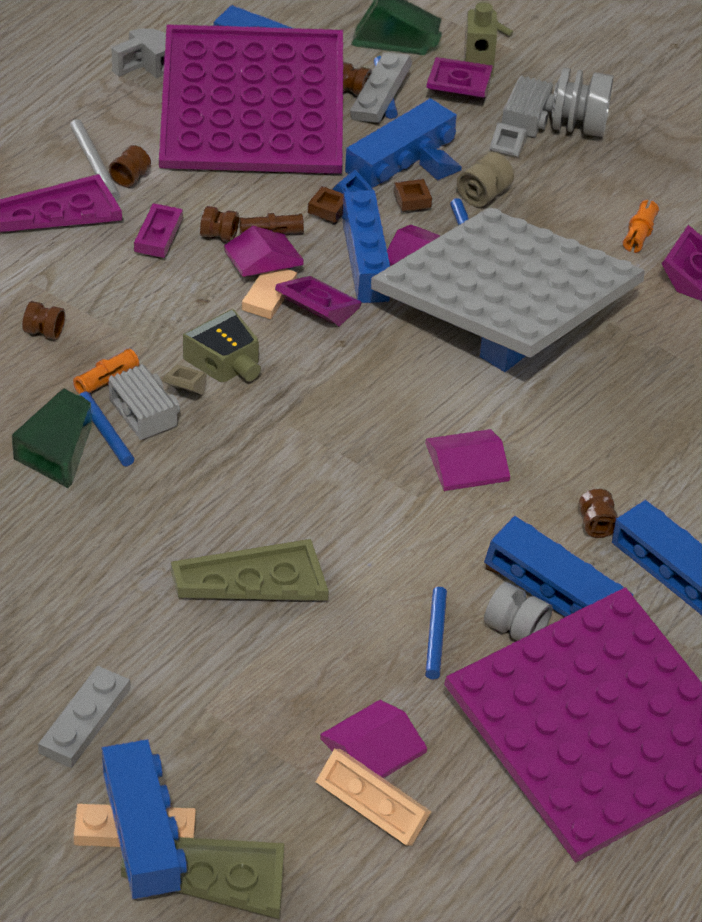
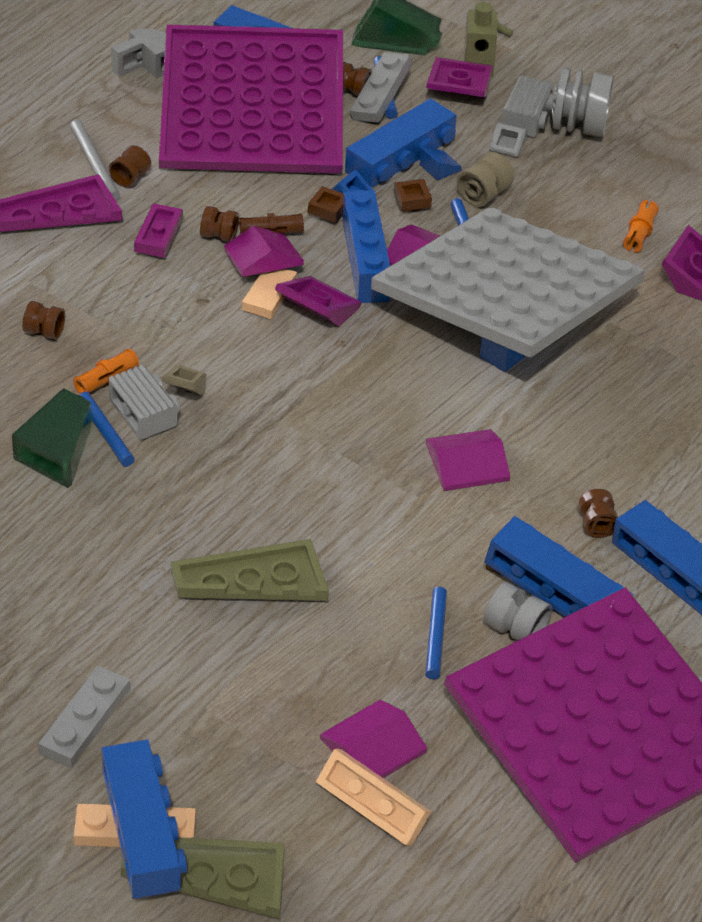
torso [183,308,261,382] -> none

